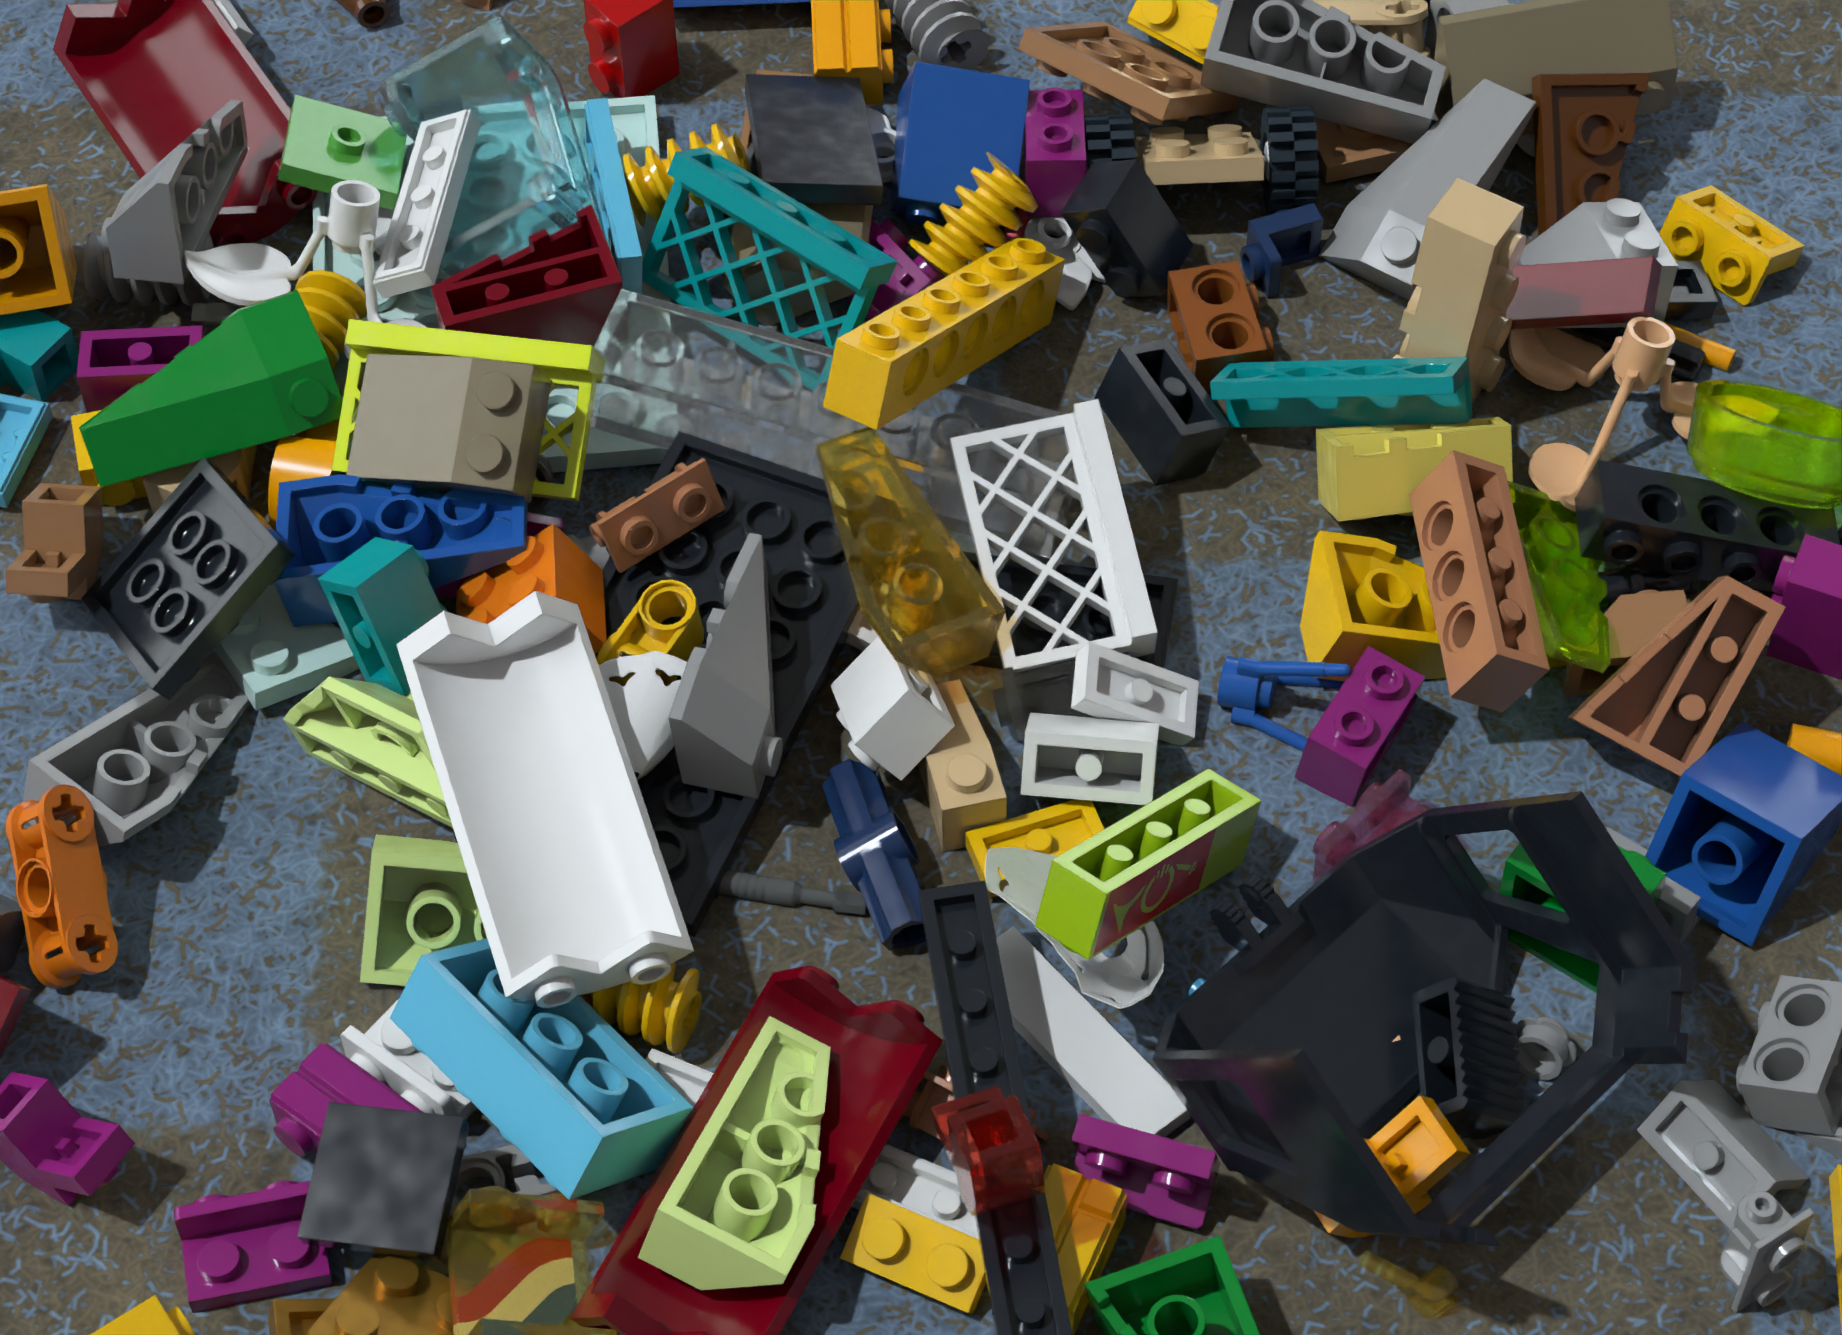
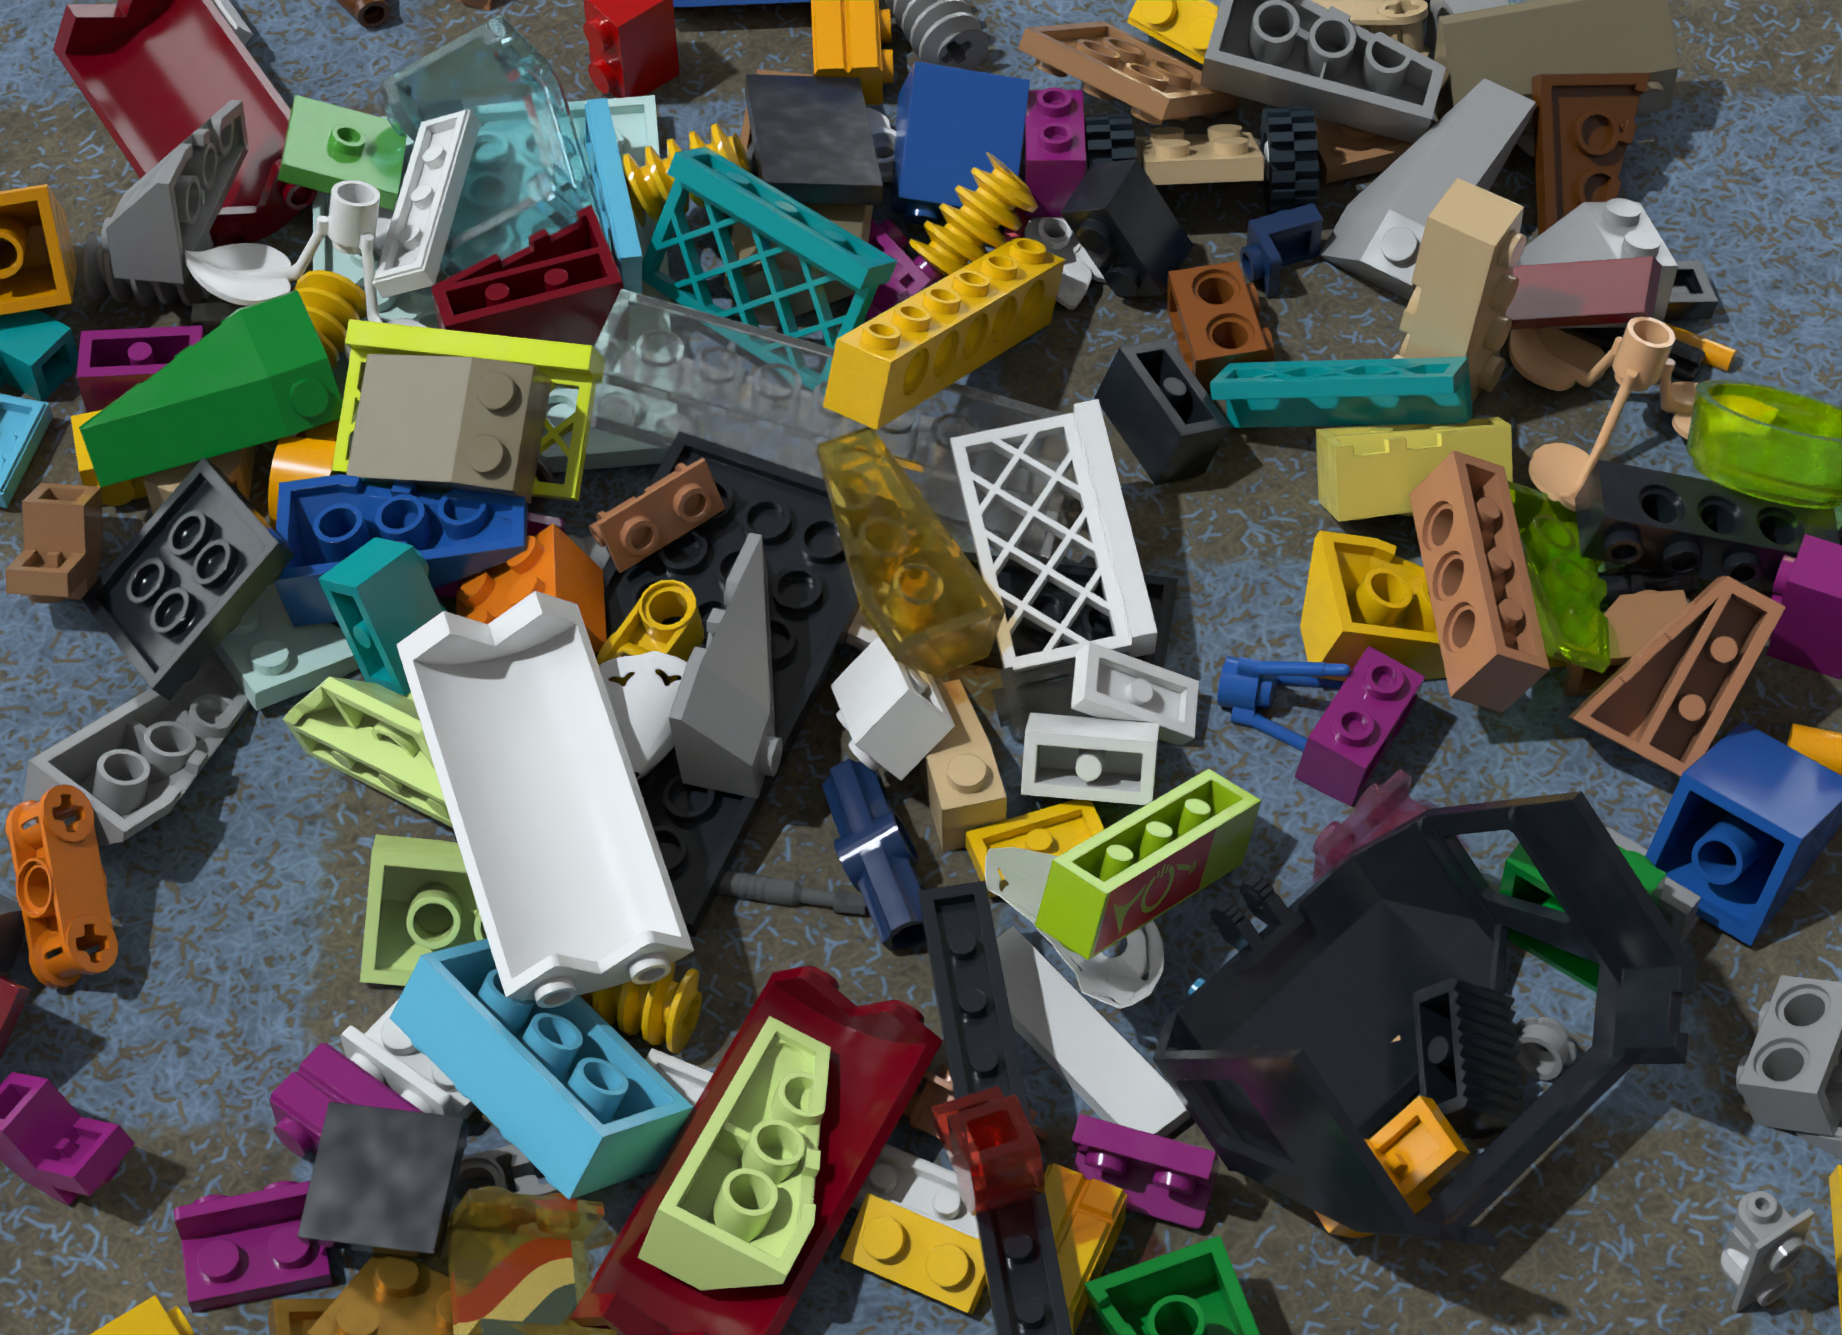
clear yellow hand [1359,1250,1458,1319] -> none
light grey panel [1637,1080,1808,1231] -> none
yellow bracket [1659,185,1805,305] -> none

